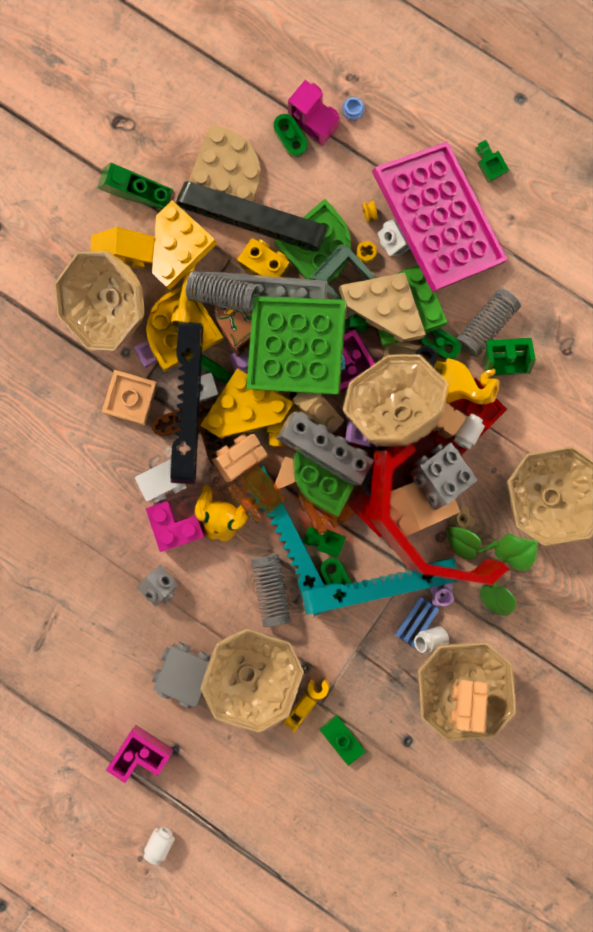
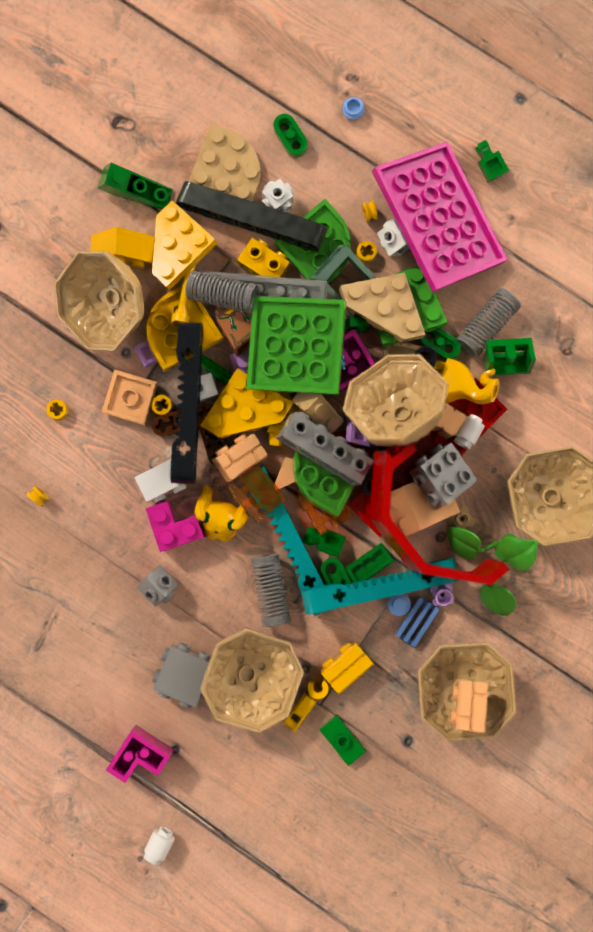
dark pink brick [288,79,340,146] -> none
white brick [414,627,449,654] -> none
none -> yellow bush [27,485,50,507]
none -> yellow bush [46,399,68,421]
none -> yellow bush [151,395,173,416]
none -> white brick [261,179,295,212]
none -> yellow brick [321,641,374,694]
none -> green plate [344,542,394,582]
none -> light blue plate [388,594,411,616]

